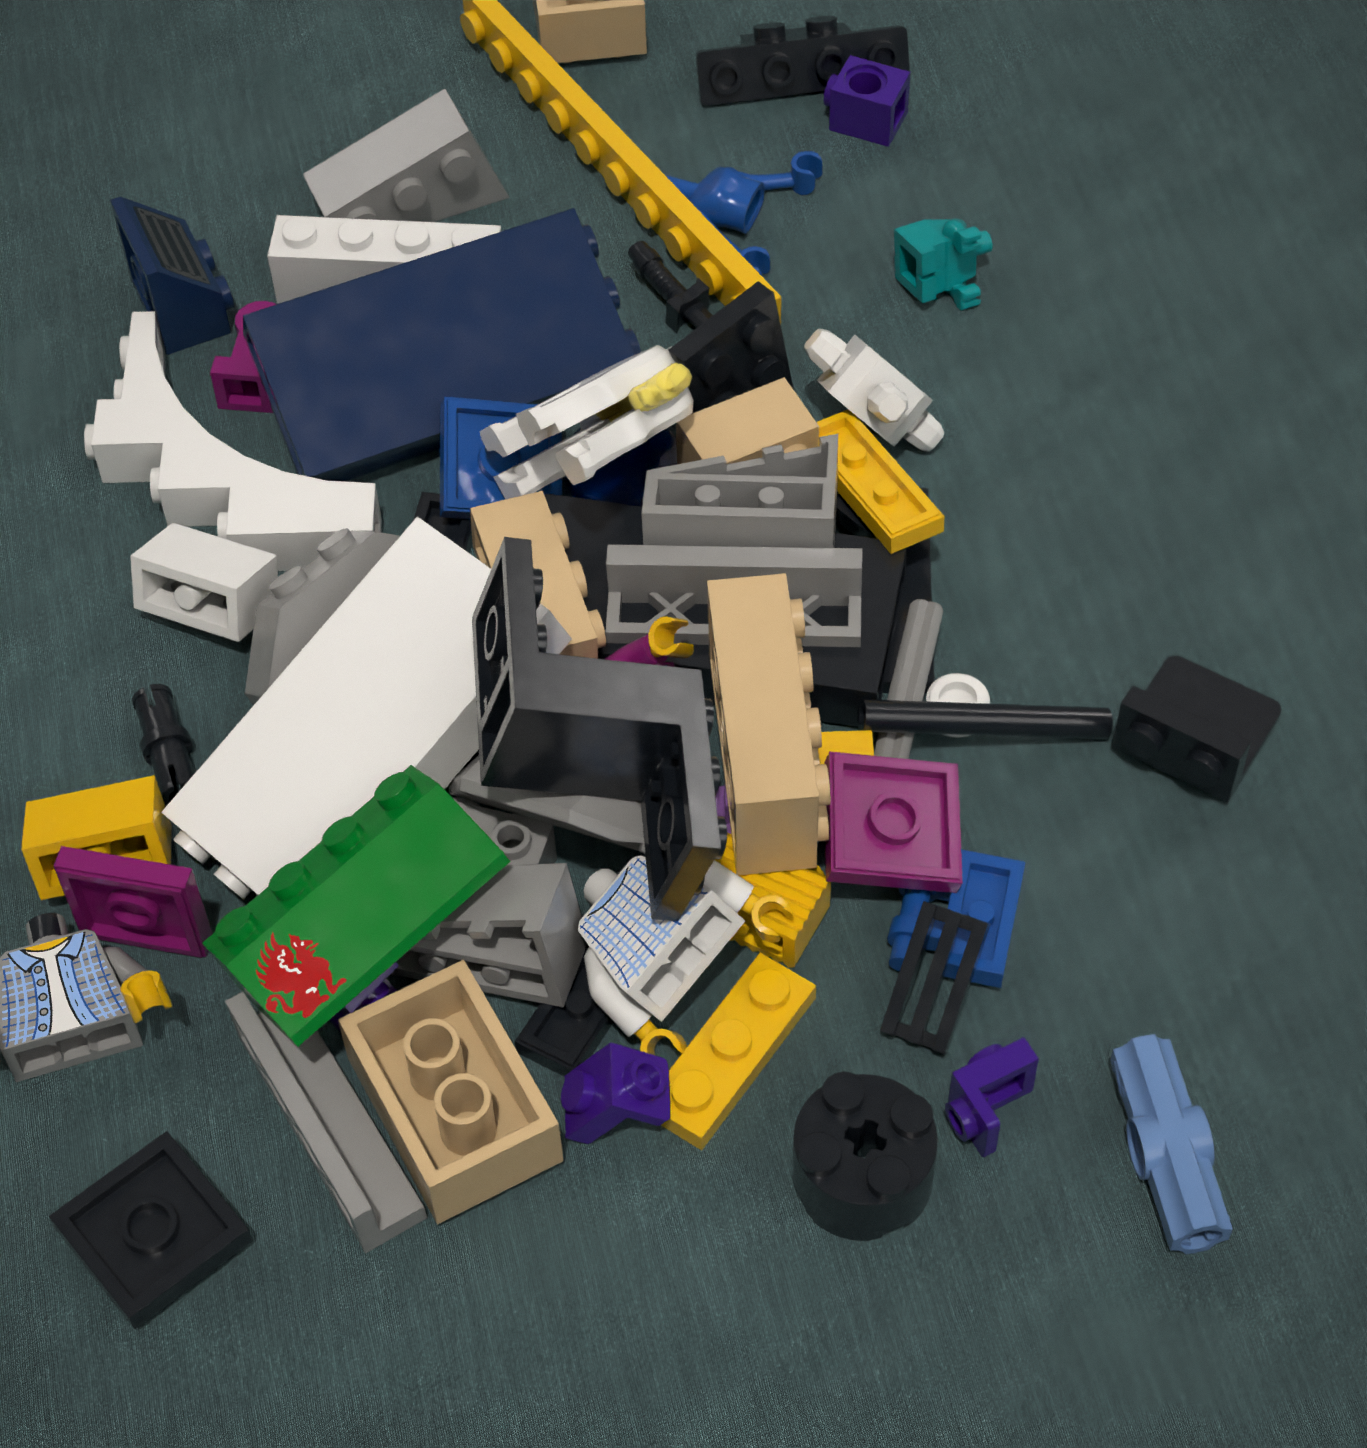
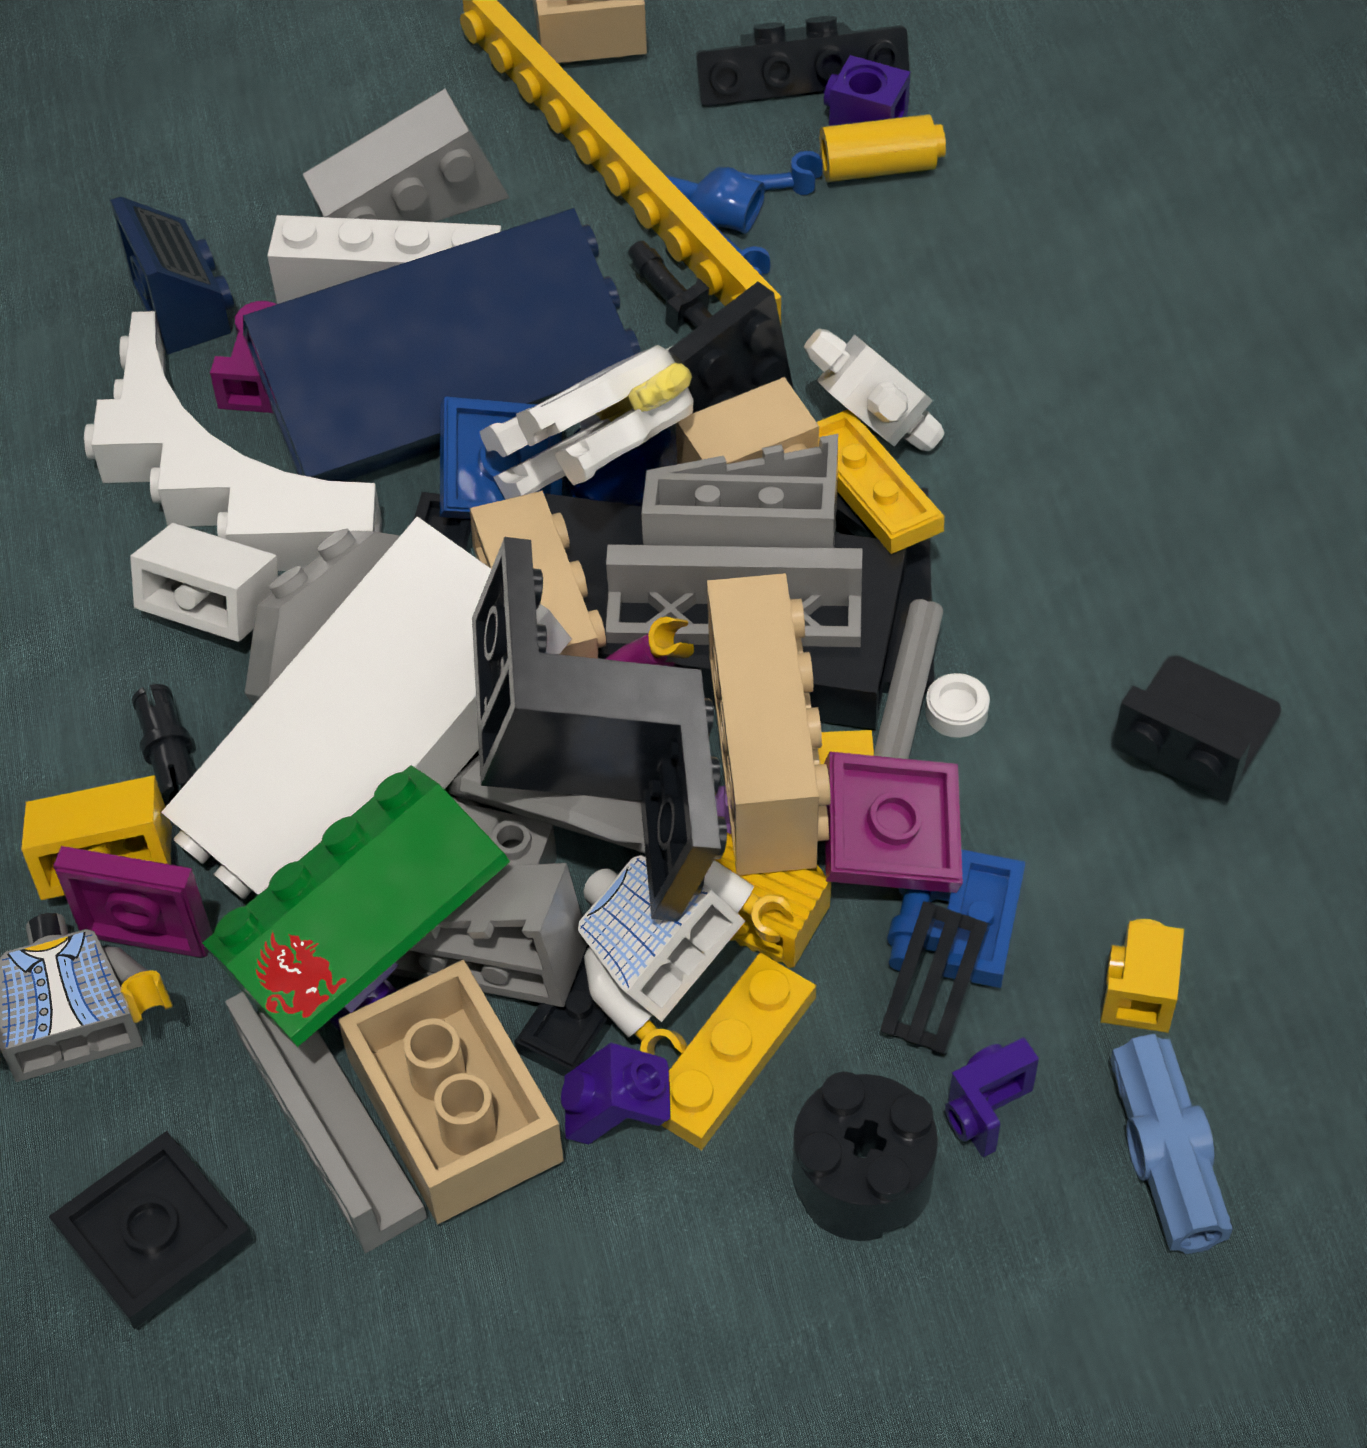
black piece [857,699,1113,739] -> none
teal piece [894,218,993,310] -> none
none -> yellow brick [820,114,946,182]
none -> yellow brick [1100,919,1184,1033]

